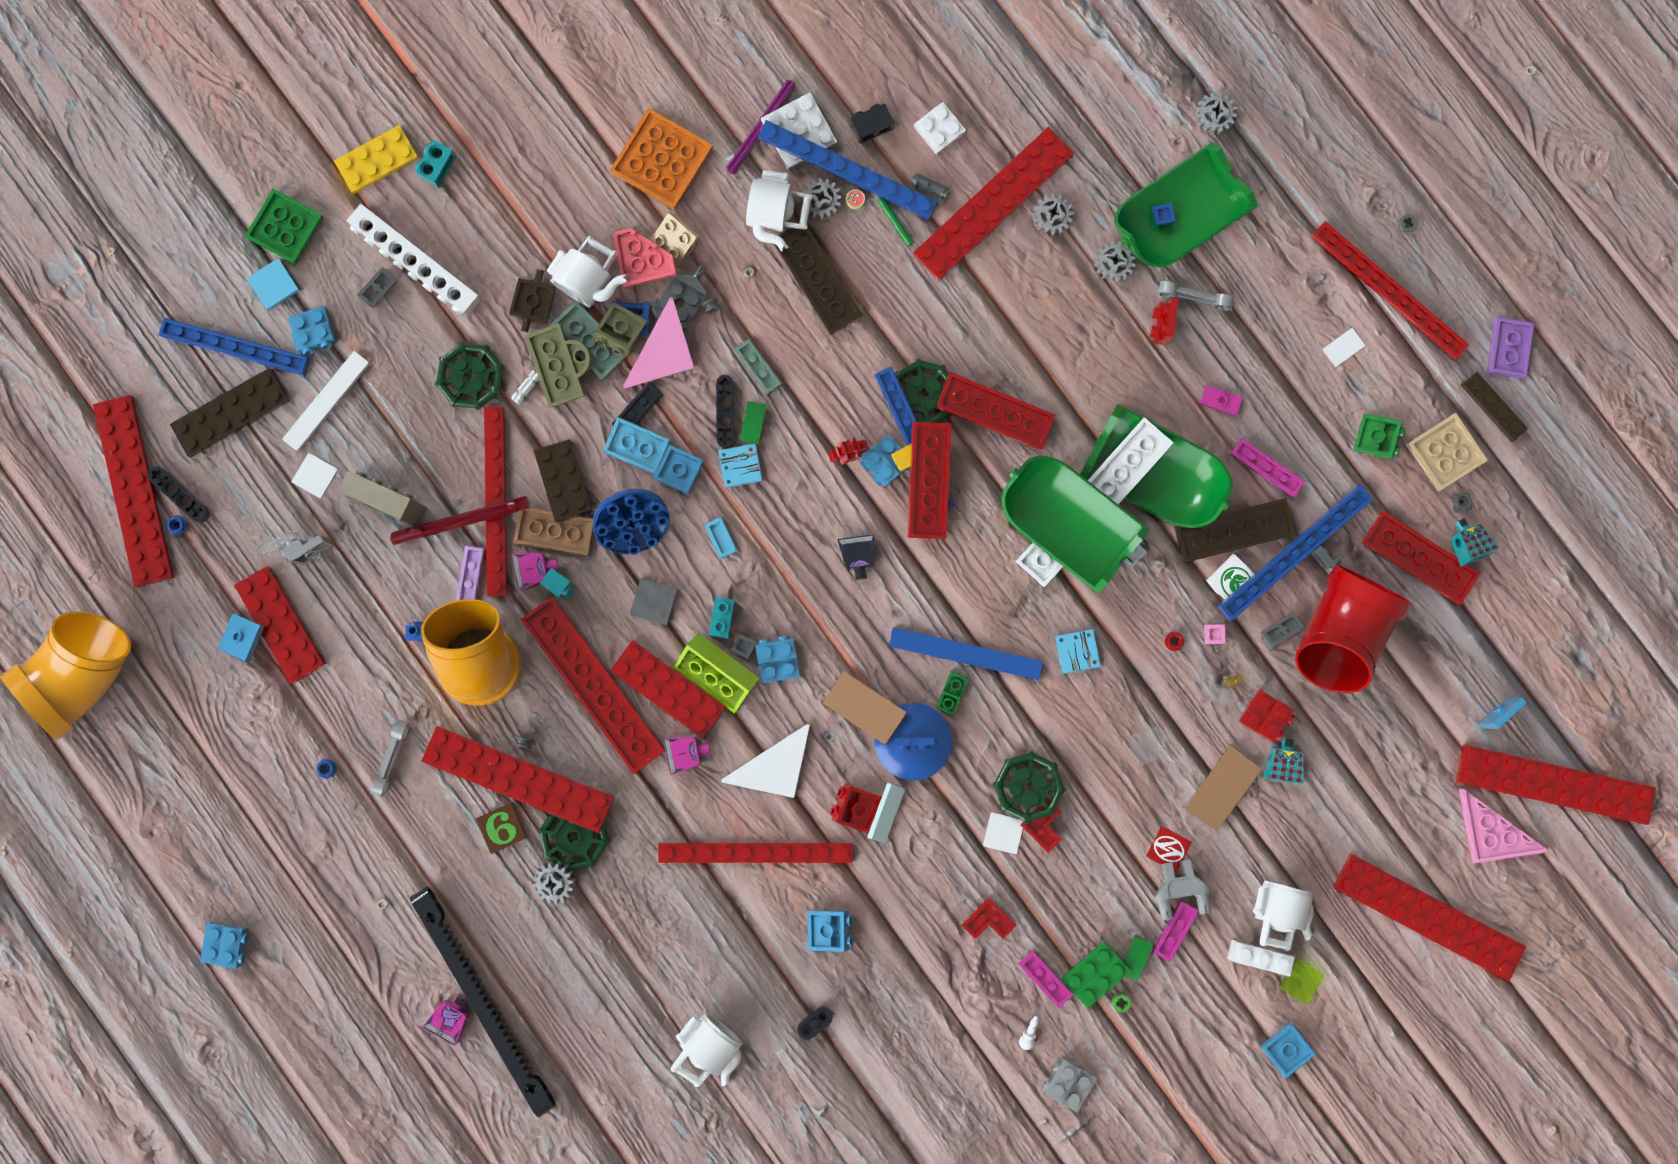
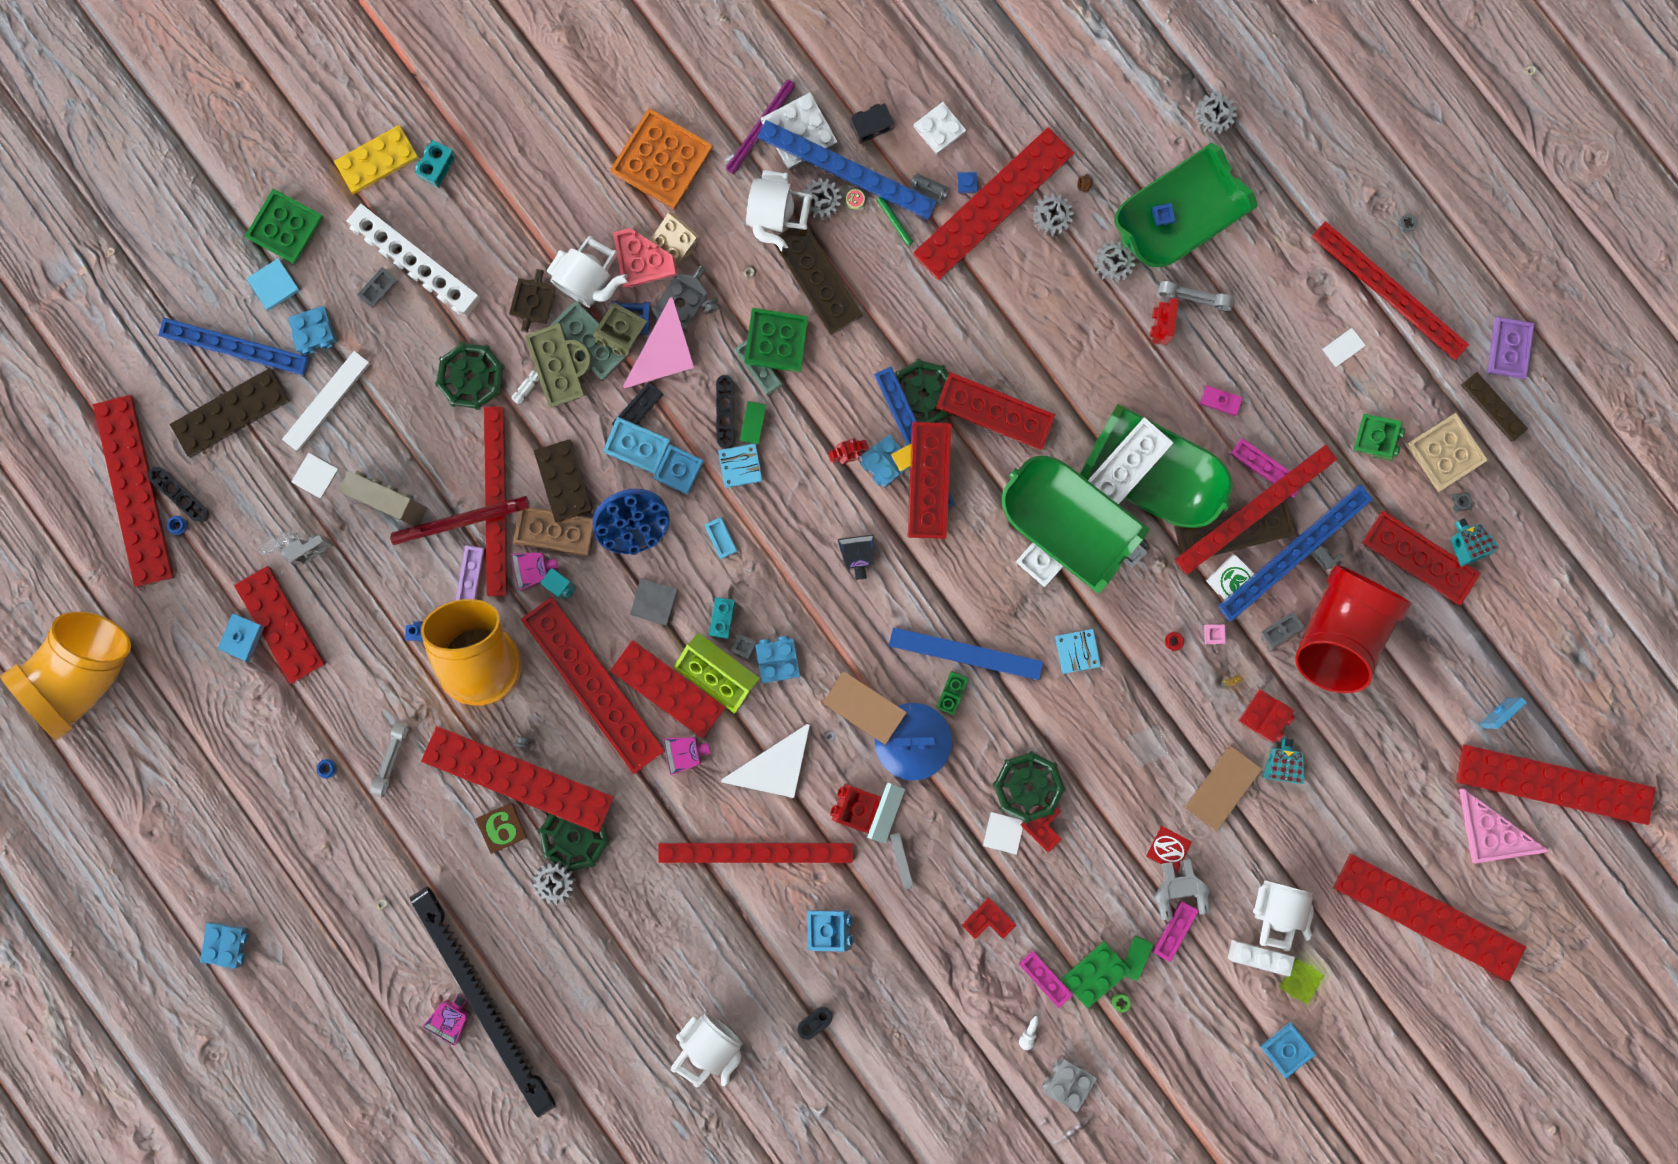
none -> green plate [744,308,808,373]
none -> light grey beam [890,833,913,890]
none -> blue plate [957,172,977,193]
none -> reddish brown plate [1077,174,1093,193]
none -> red plate [1174,445,1338,575]

